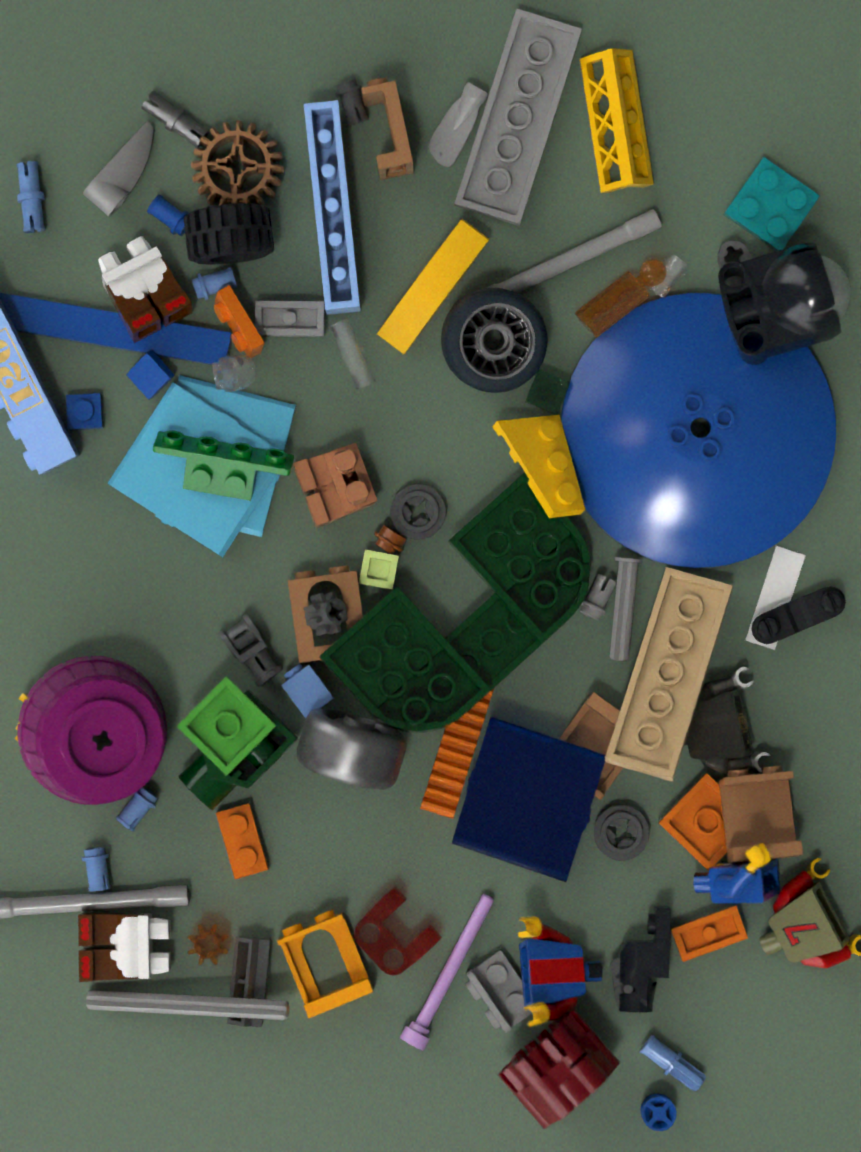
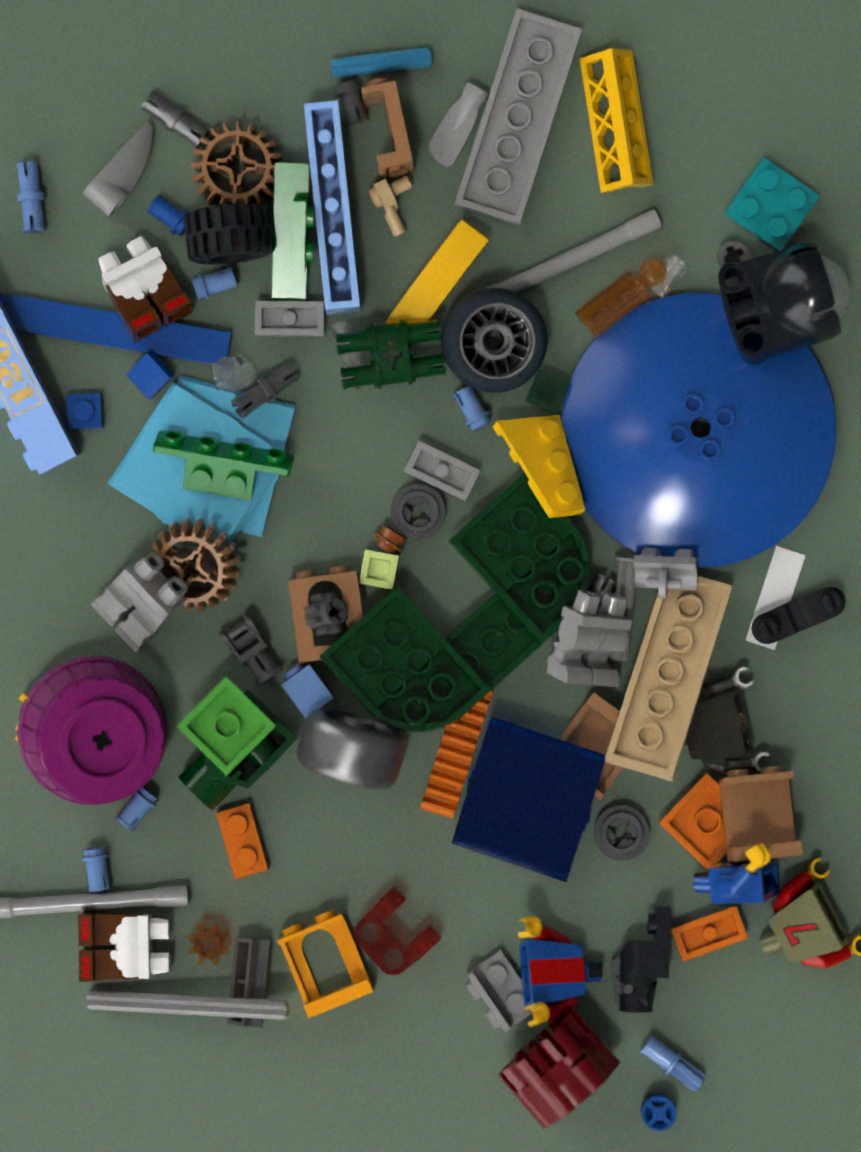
orange plate [213,285,265,359] -> none
nougat hips [293,443,378,529] -> none
lavender piece [399,894,494,1051] -> none
none -> light grey hips [90,552,188,653]
none -> medium nougat gear [151,518,241,612]
none -> flat silver pin [231,362,299,419]
none -> bracket [272,162,315,301]
none -> dark azure axle [331,47,432,78]
none -> dark green pin [335,319,446,390]
none -> tan piece [368,176,412,237]
none -> light grey plate [404,441,481,502]
none -> medium blue pin [453,386,491,432]
none -> light grey hips [546,590,633,687]
none -> light grey hips [633,547,698,599]

